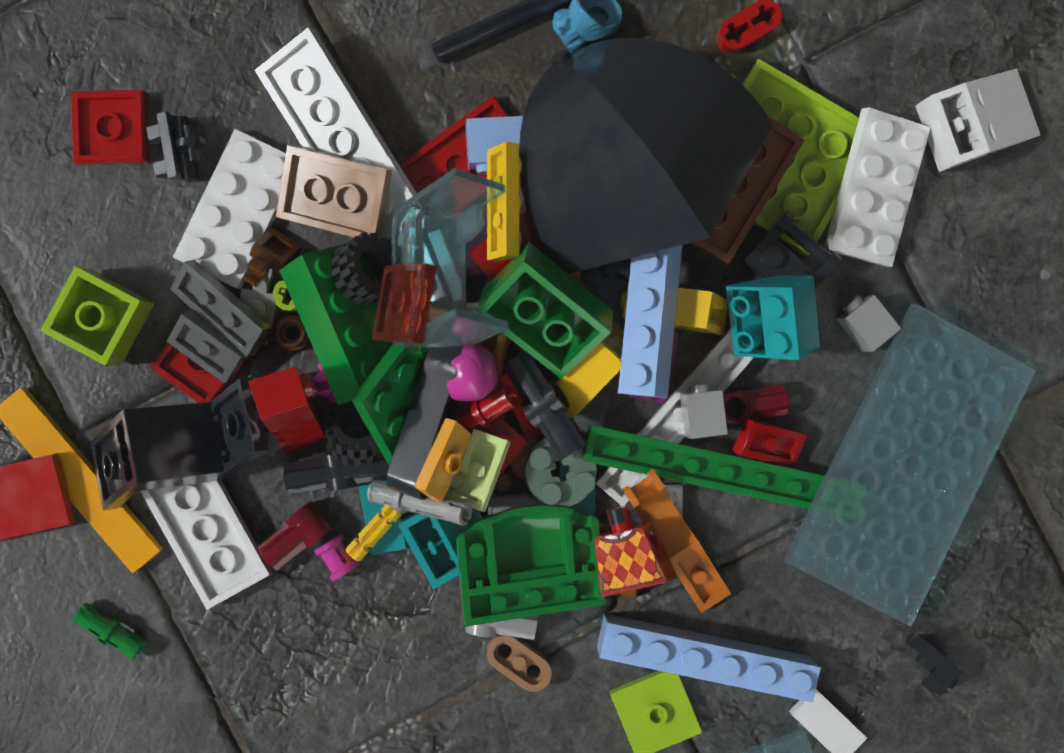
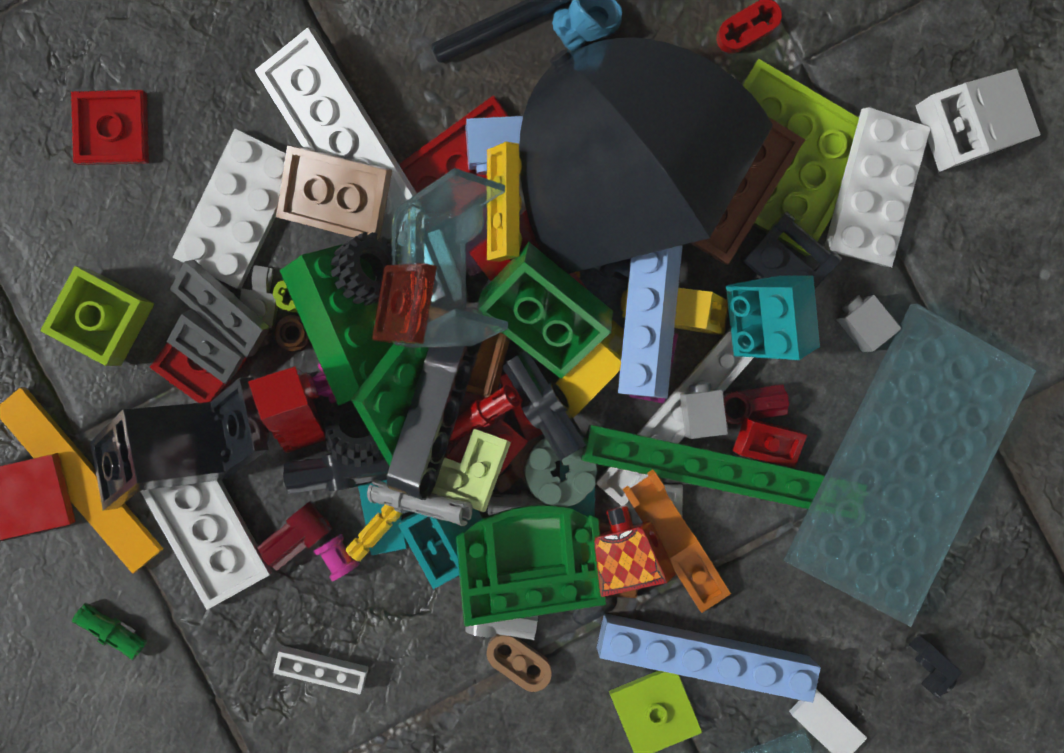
black hips [146,111,208,182] -> none
reddish brown plate [243,227,302,287] -> none
light orange plate [415,418,472,503] -> none
dark pink hair [447,343,498,401] -> none
none -> white piece [273,646,369,694]

